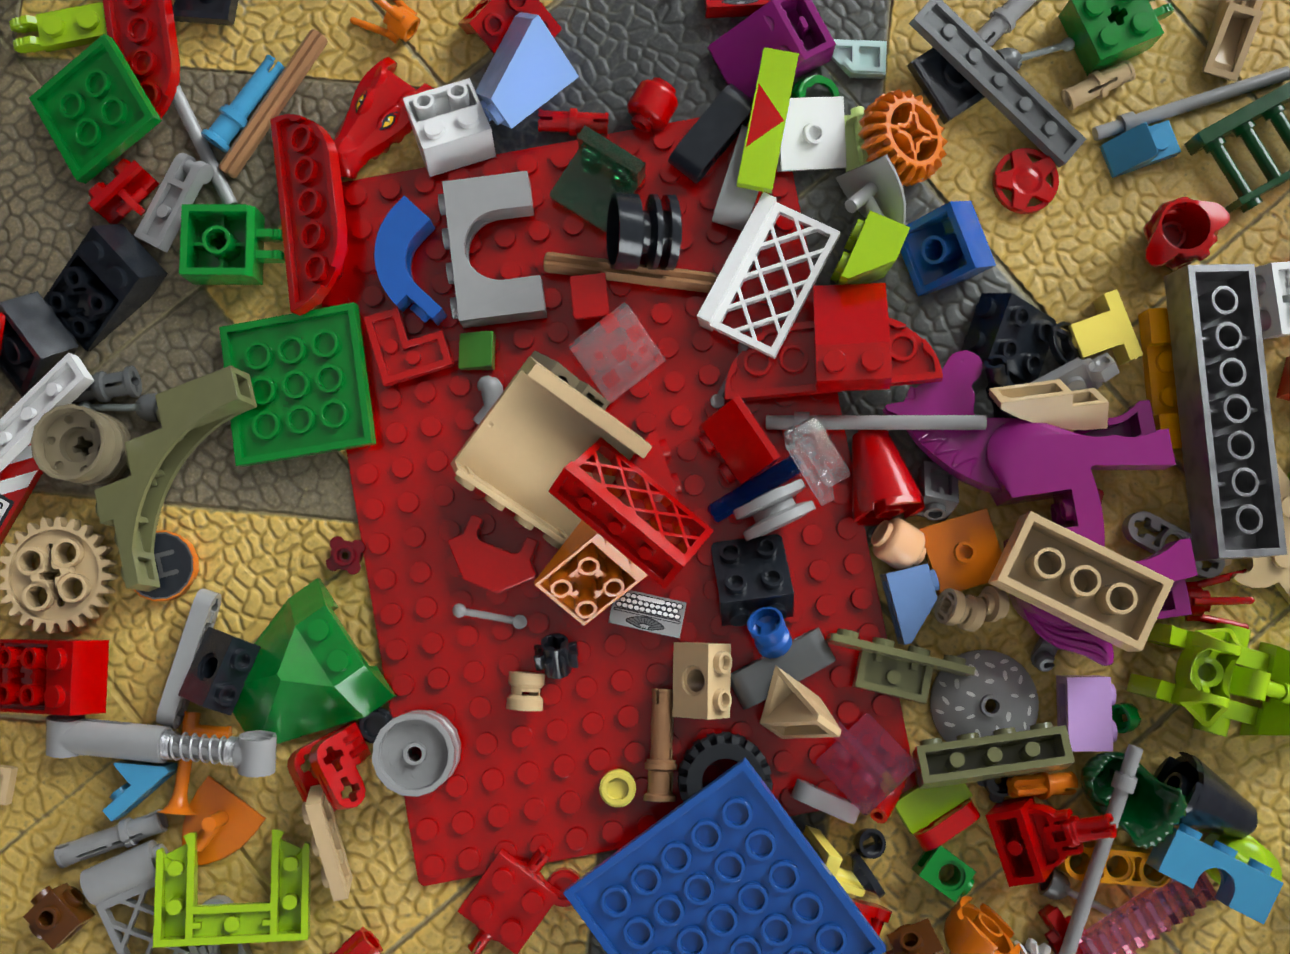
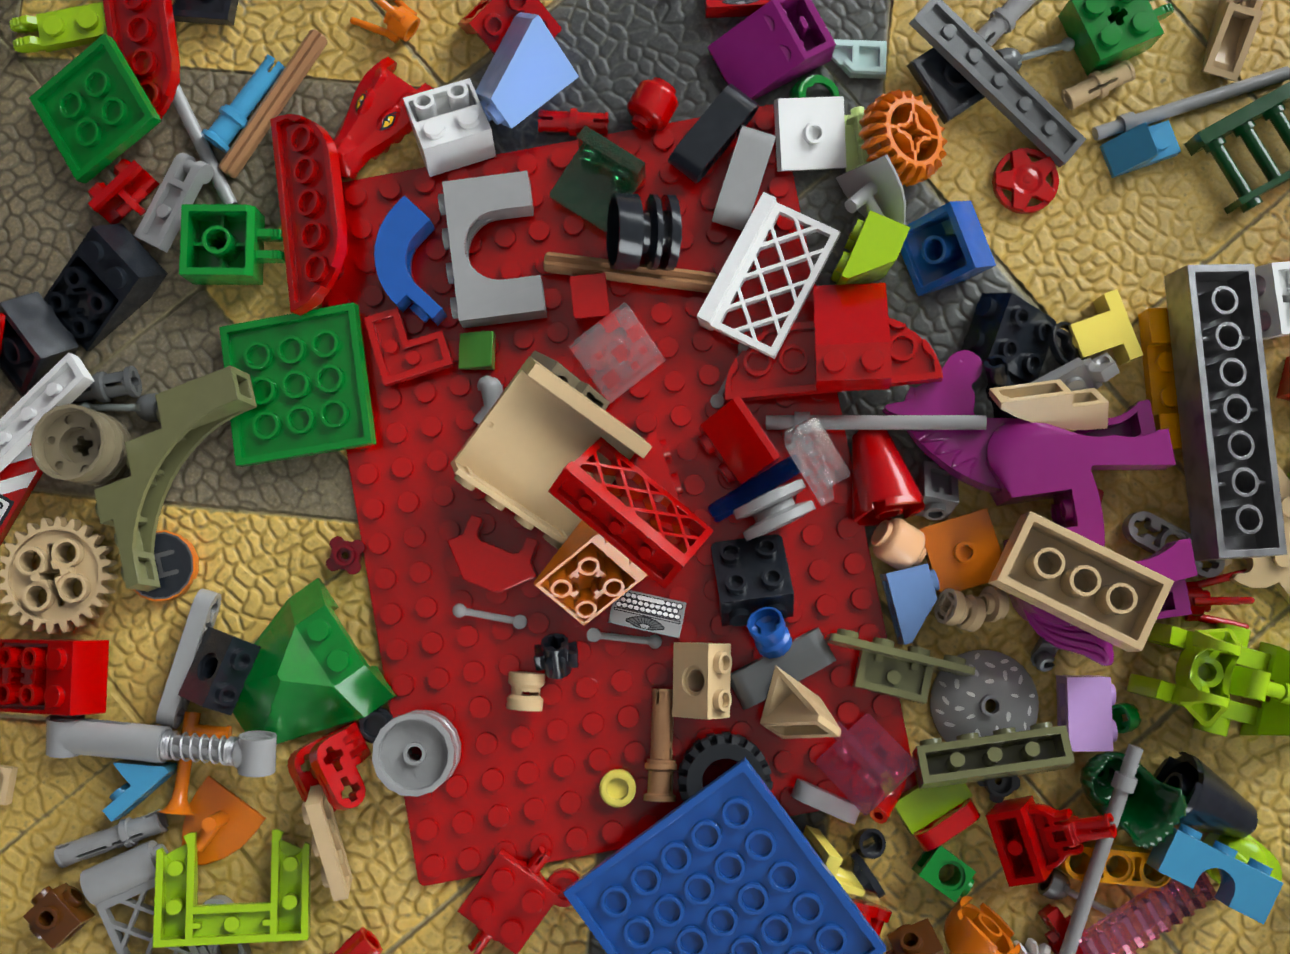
lime tile [737,47,799,193] -> none
orange axle [1006,771,1078,800] -> none
red piece [1143,197,1230,271] -> none
none -> light grey hinge [587,628,662,649]

